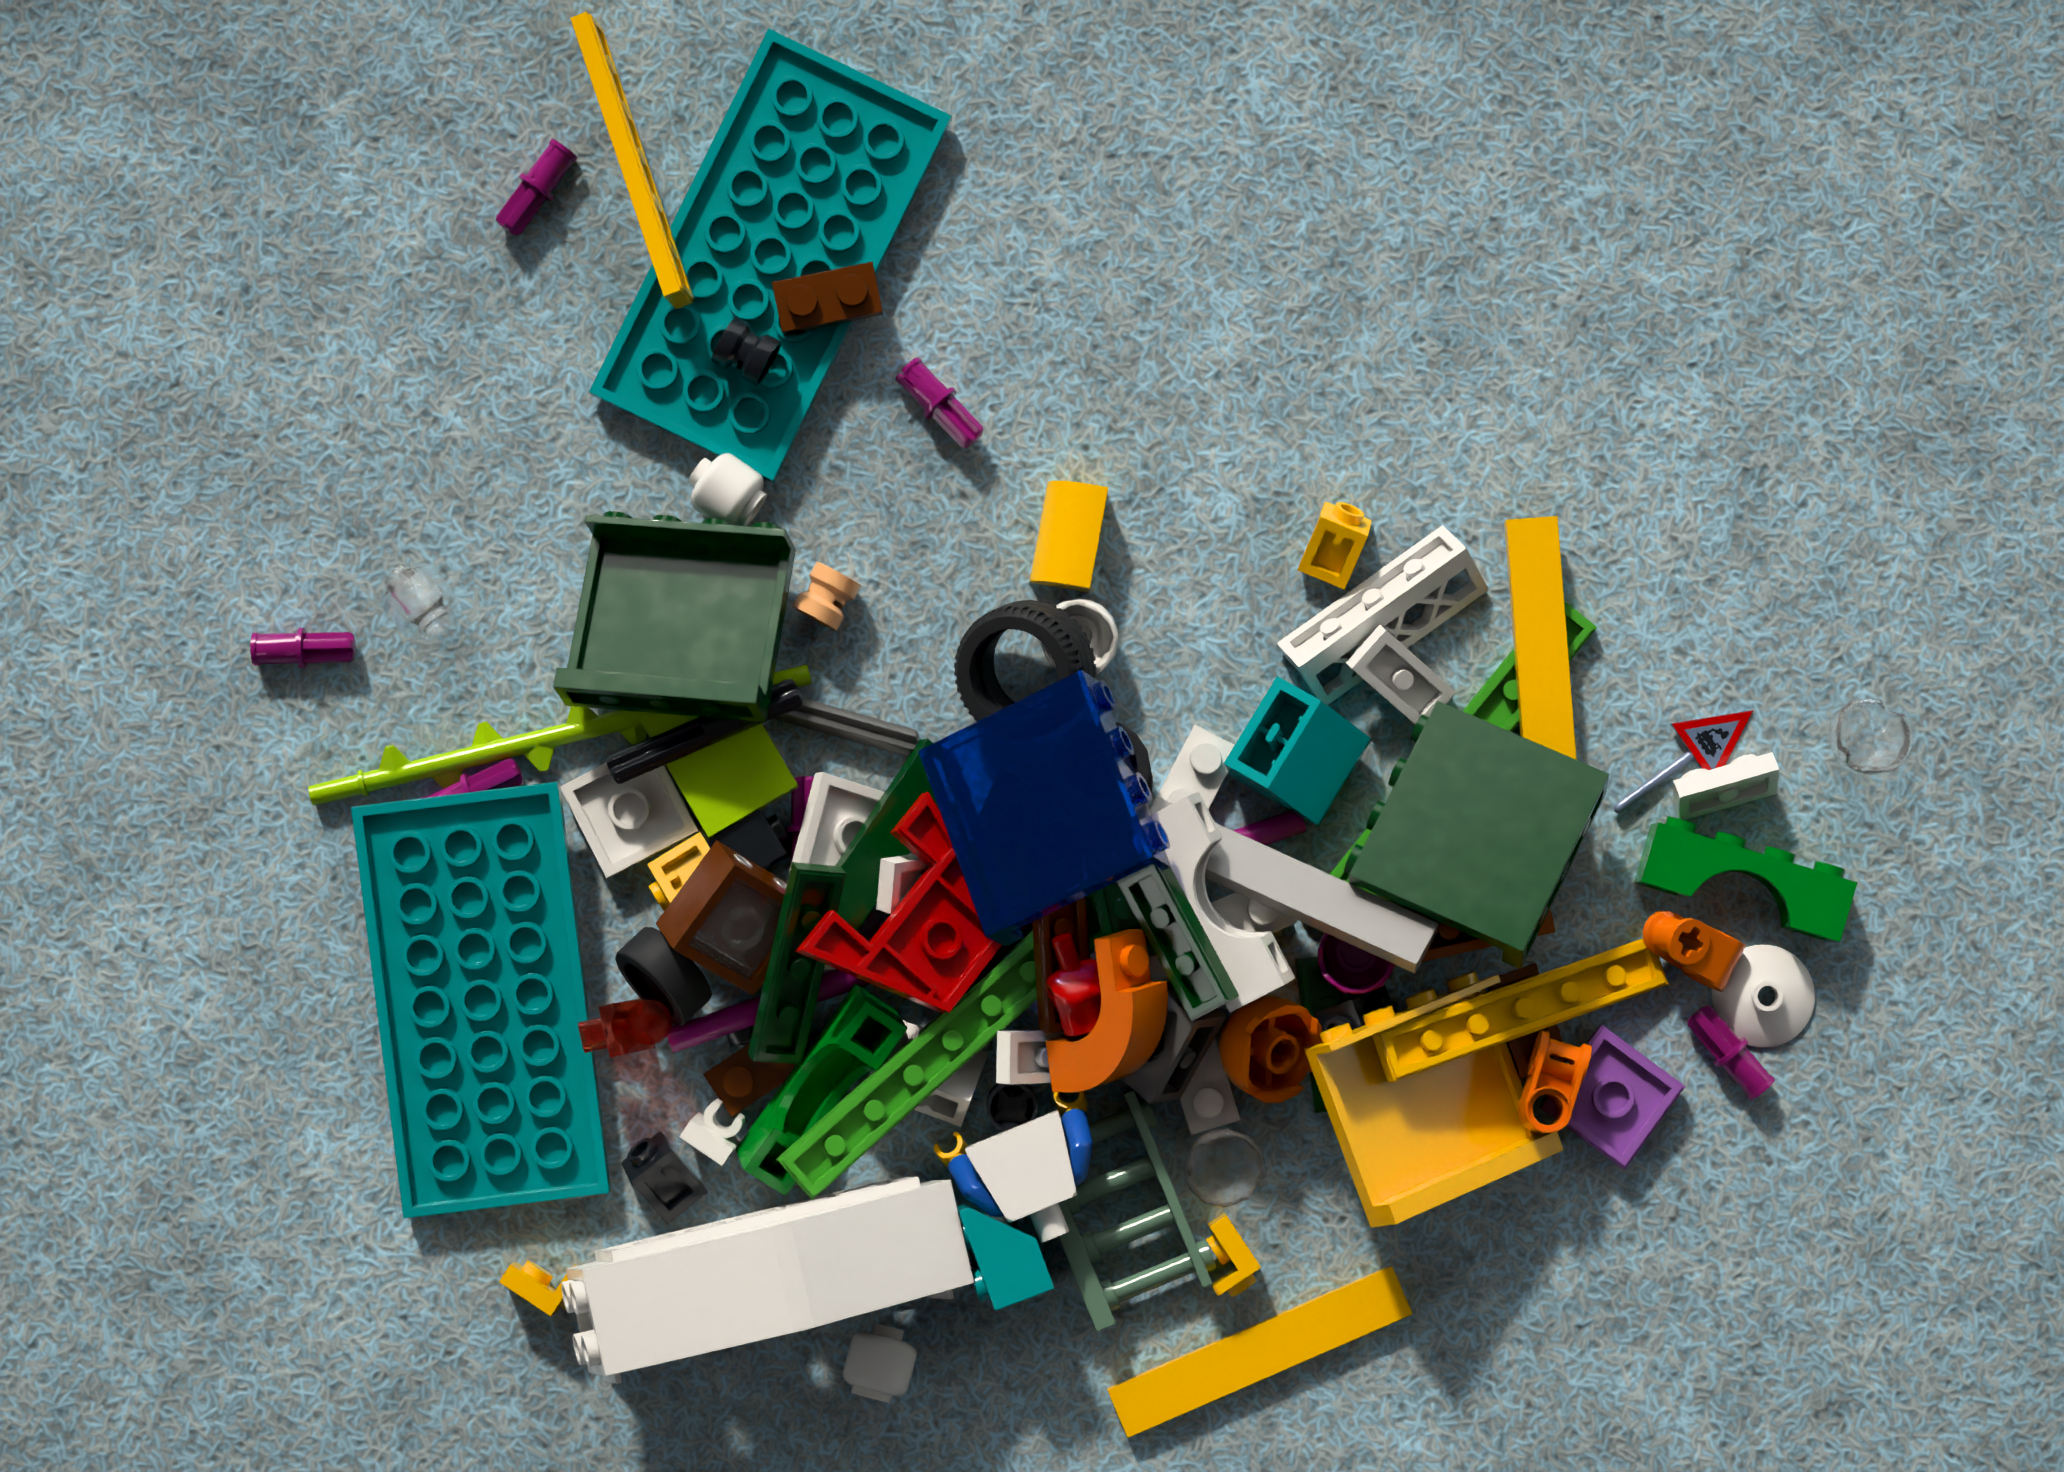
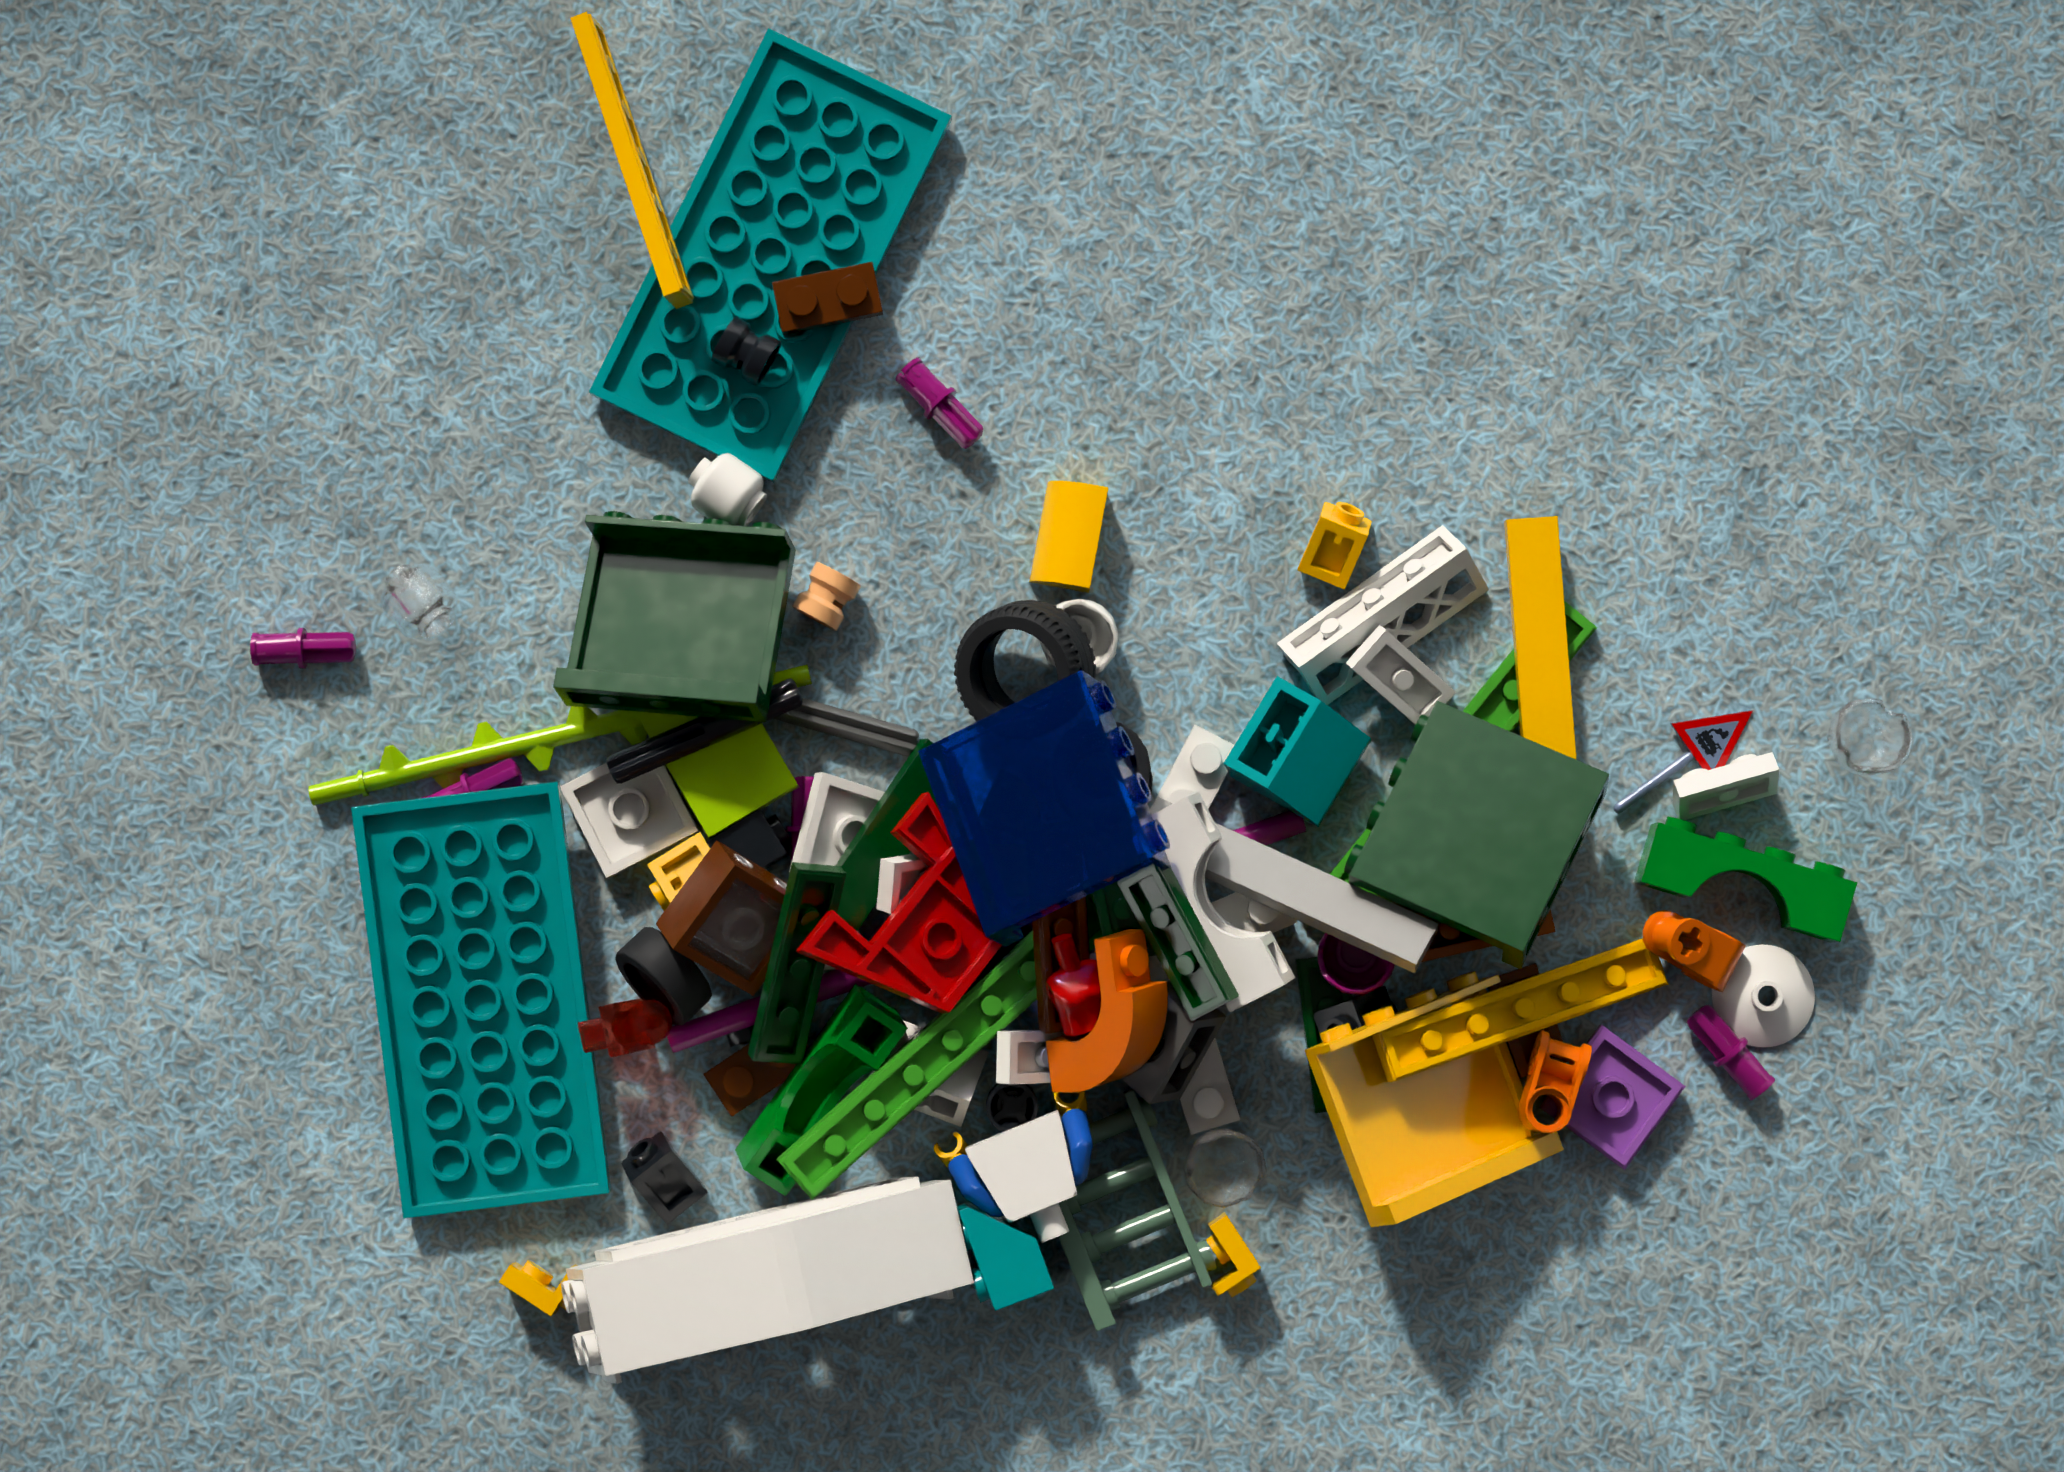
magenta axle [496,139,578,236] -> none
white tile [679,1098,745,1166] -> none
white head [843,1323,917,1404] -> none
yellow tile [1107,1265,1413,1438] -> none
orange cylinder [1219,996,1323,1103] -> none

